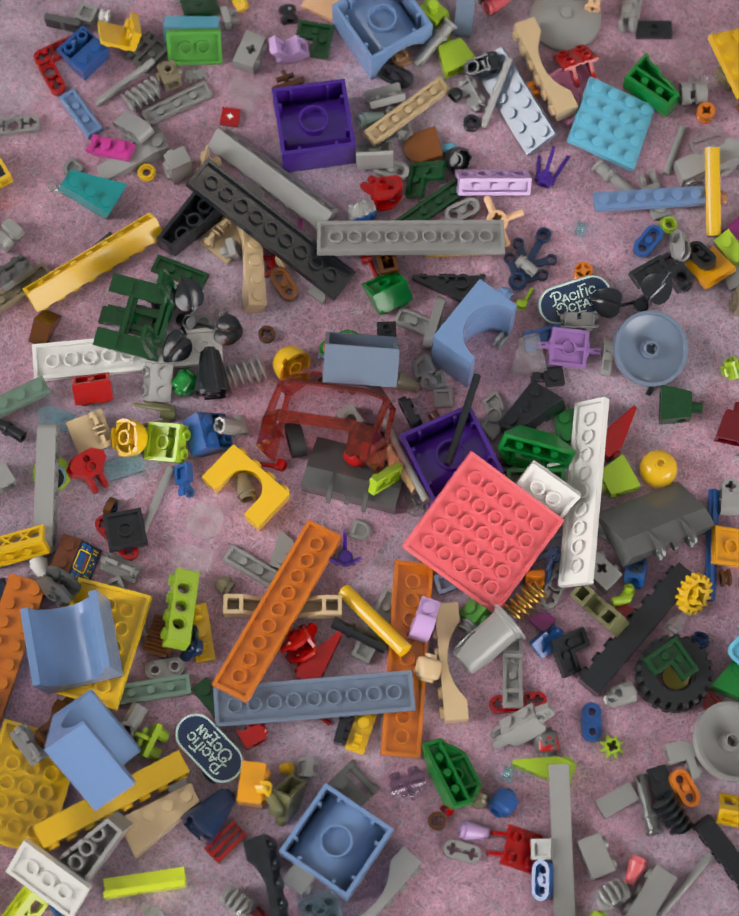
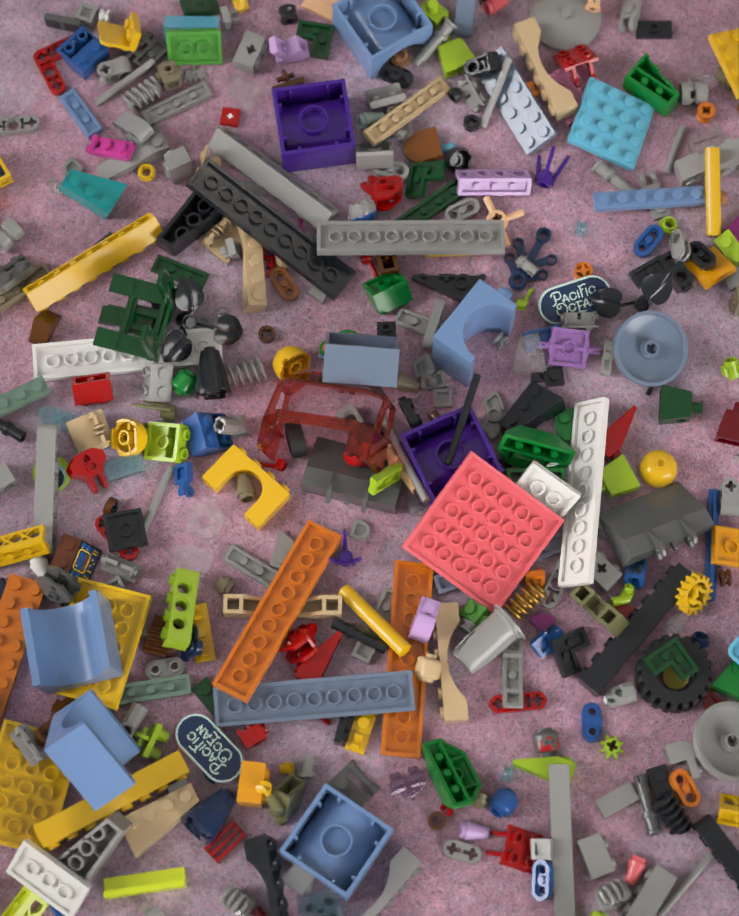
light grey hinge [491,702,555,749] -> none
dark blue plate [544,546,562,584] -> none
none -> light grey piece [97,56,133,84]

